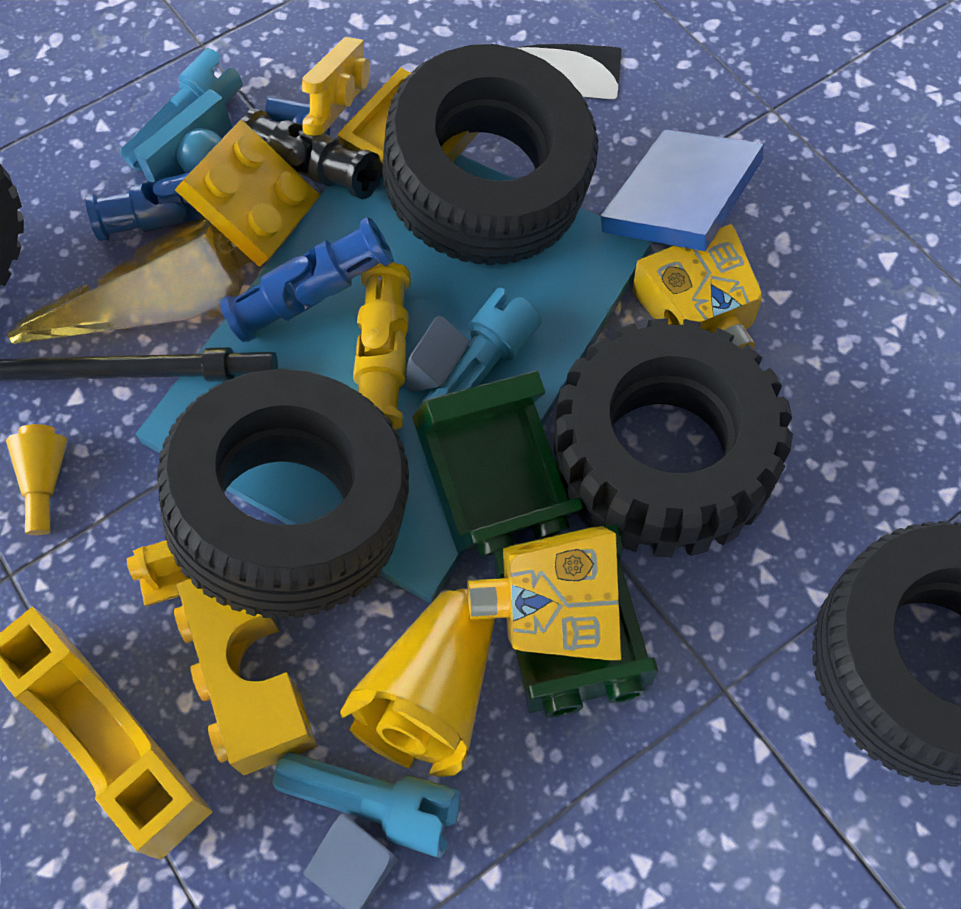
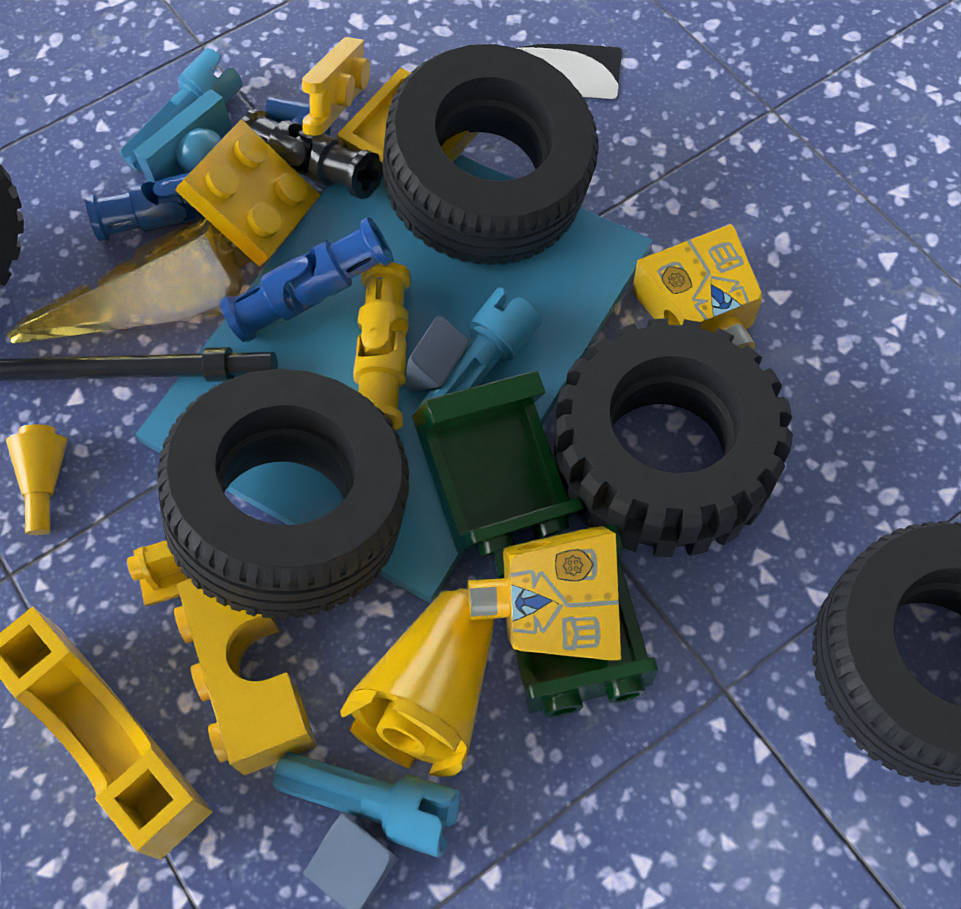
tile [601,129,764,251] -> none

